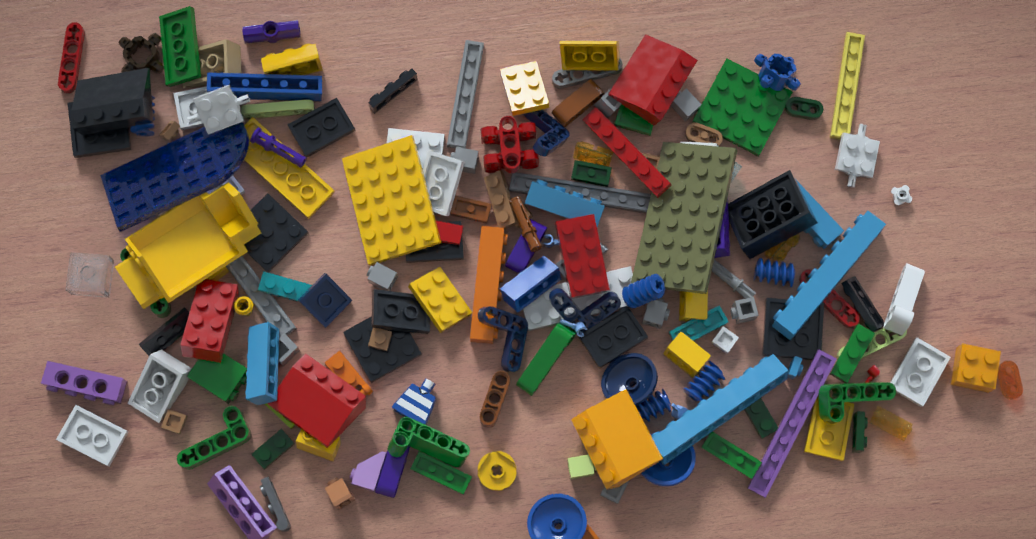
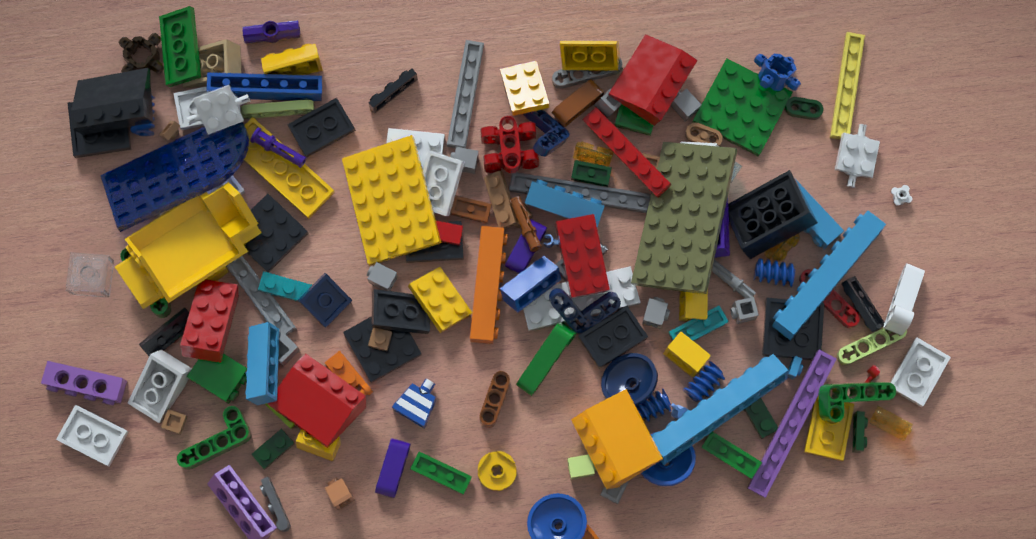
red beam [58,22,85,94] -> none
yellow cone [234,296,253,316] -> none
lavender slope [350,451,386,492] -> none
green beam [387,417,470,467] -> none
dark blue beam [478,306,528,372] -> none
light blue hand [560,319,587,337] -> none
blue piece [622,274,665,308] -> none
white plate [711,326,739,354] -> none
green plate [829,324,875,383] -> none
light orange brick [951,343,1001,393] -> none
clear orange plate [998,361,1023,400] -> none

